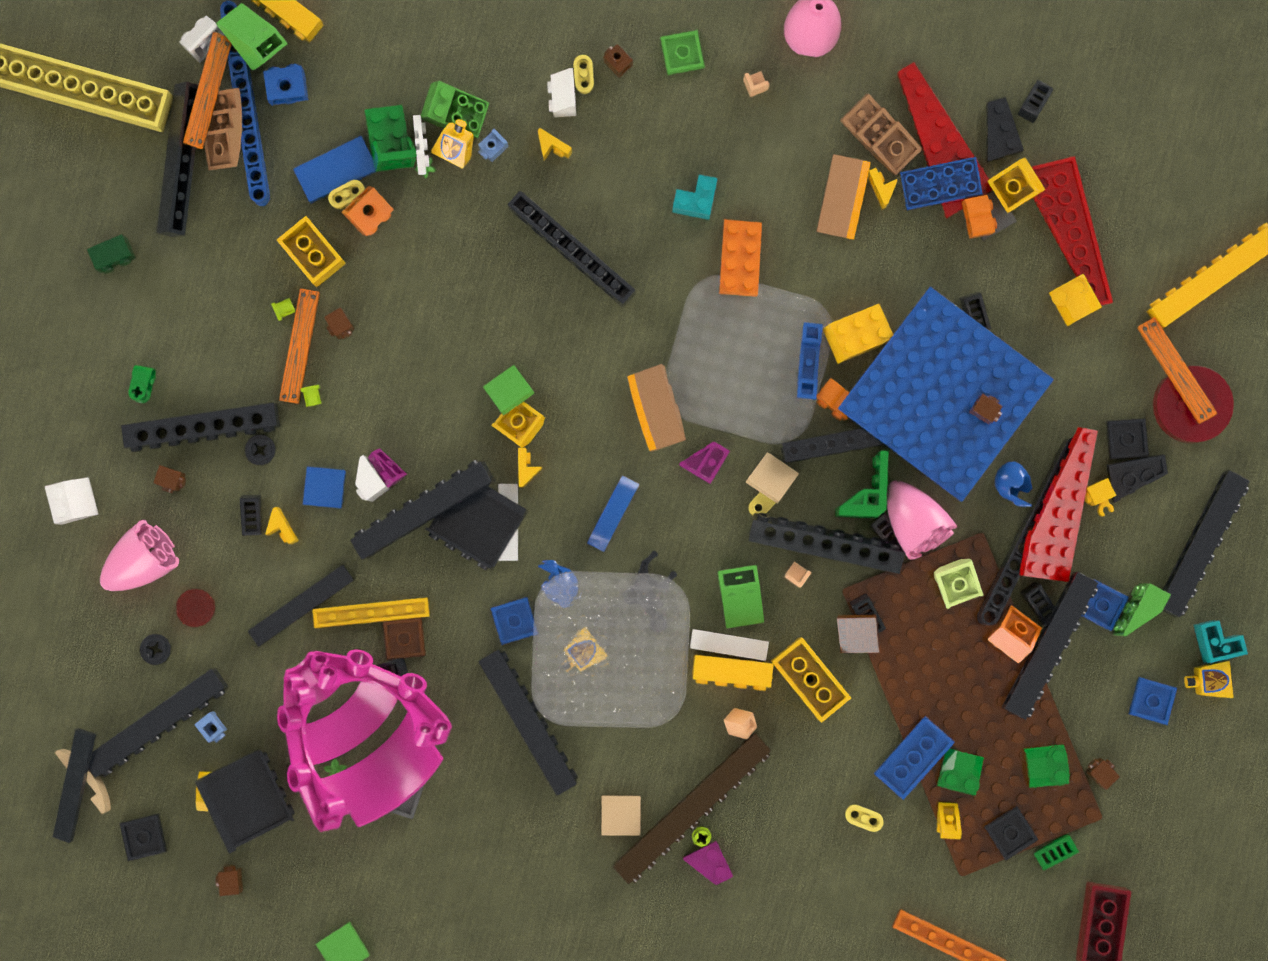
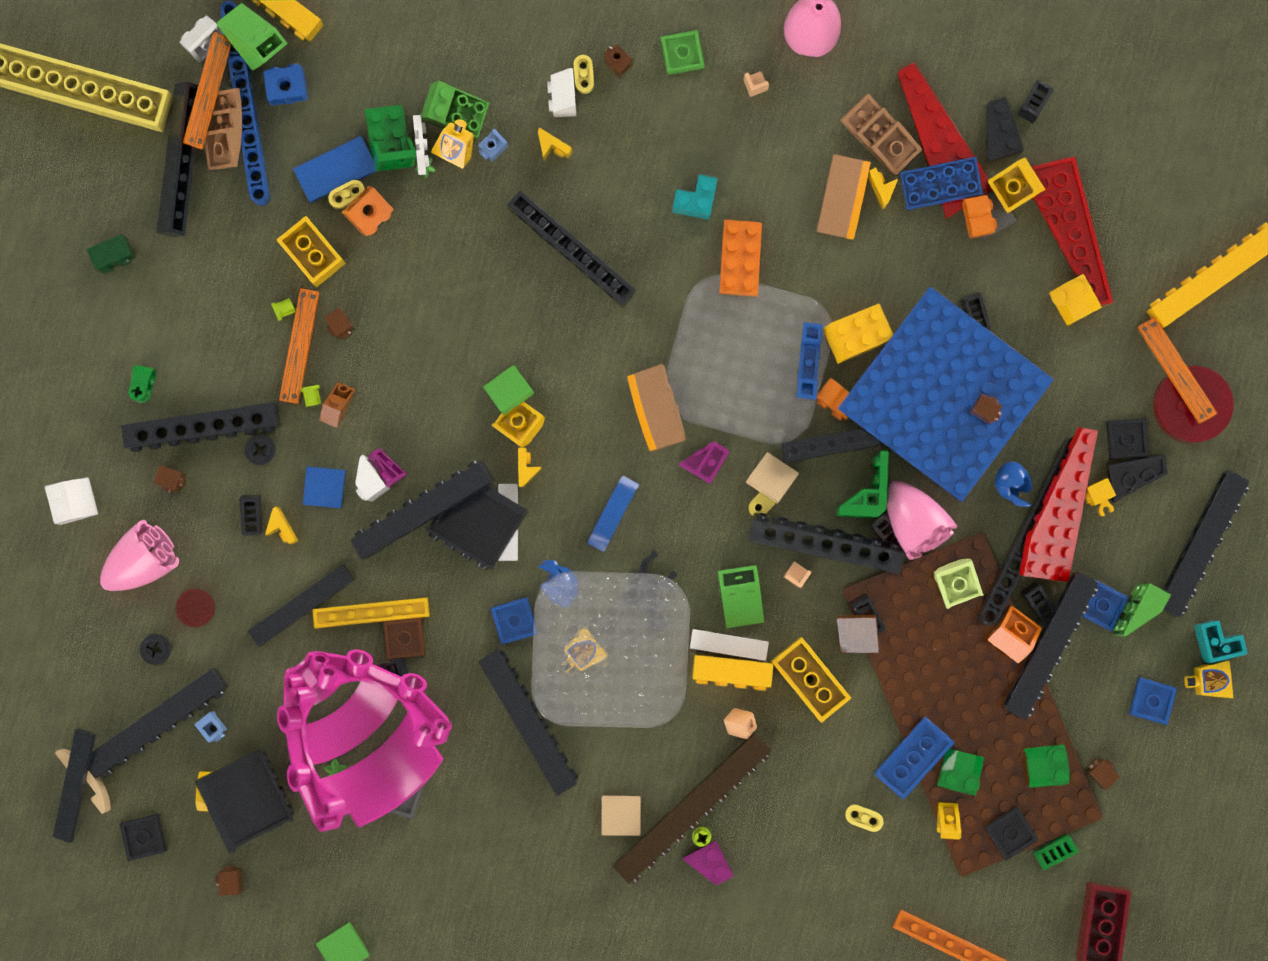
none -> dark orange slope [319,382,355,428]

